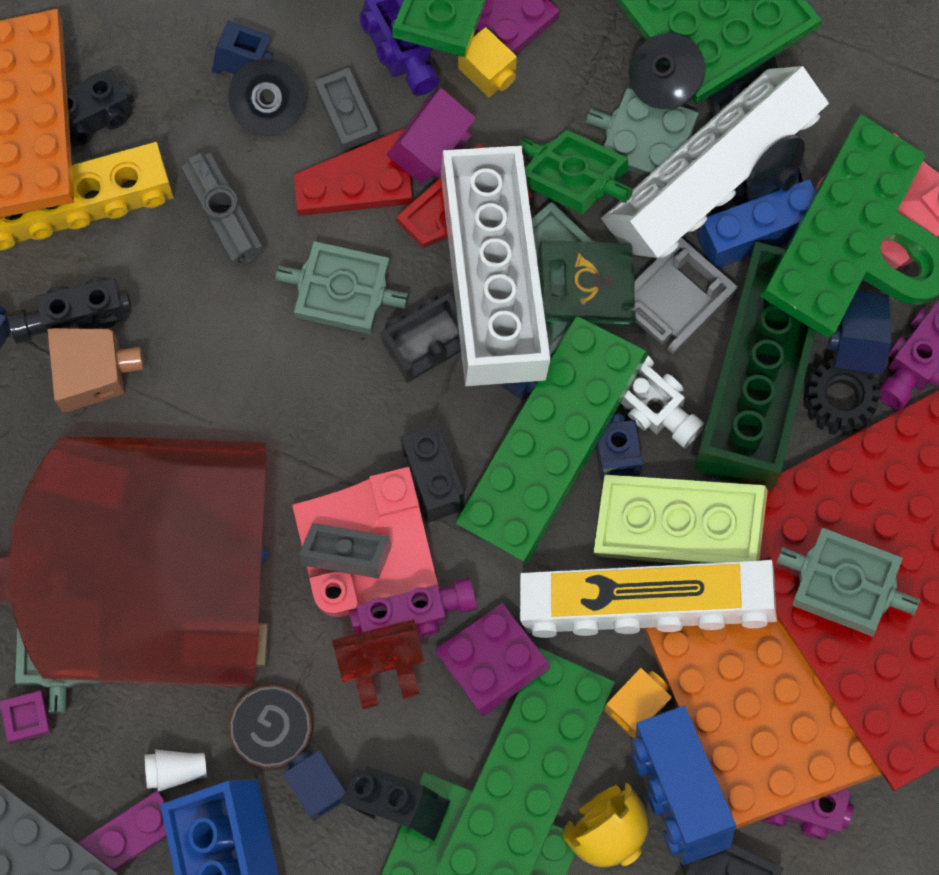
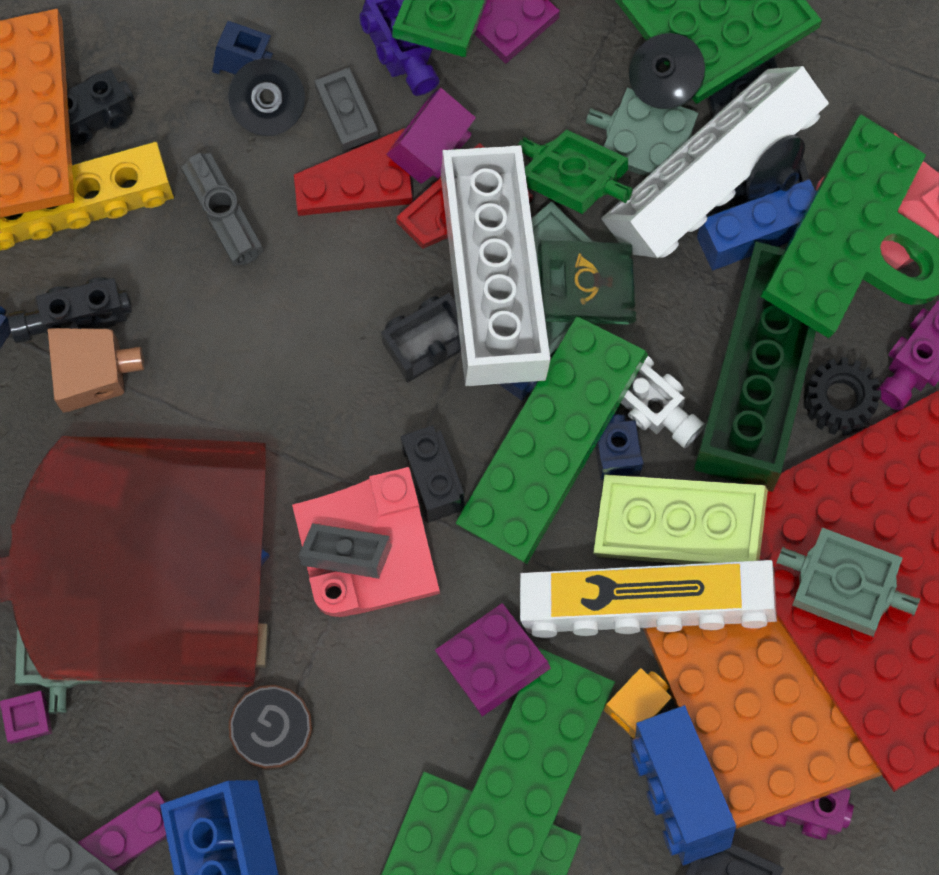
white cone [144,749,206,792] -> none
sand green plate [275,241,409,335] -> none
dark blue brick [283,750,346,821] -> none
clear red plate [332,619,424,709] -> none
black window [342,766,451,841] -> none
magenta brick [349,577,477,648] -> none
yellow brick [458,27,517,98] -> none
yellow cylinder [562,783,650,867] -> none
light grey container [616,238,738,355] -> none
dark blue brick [828,290,892,375] -> none

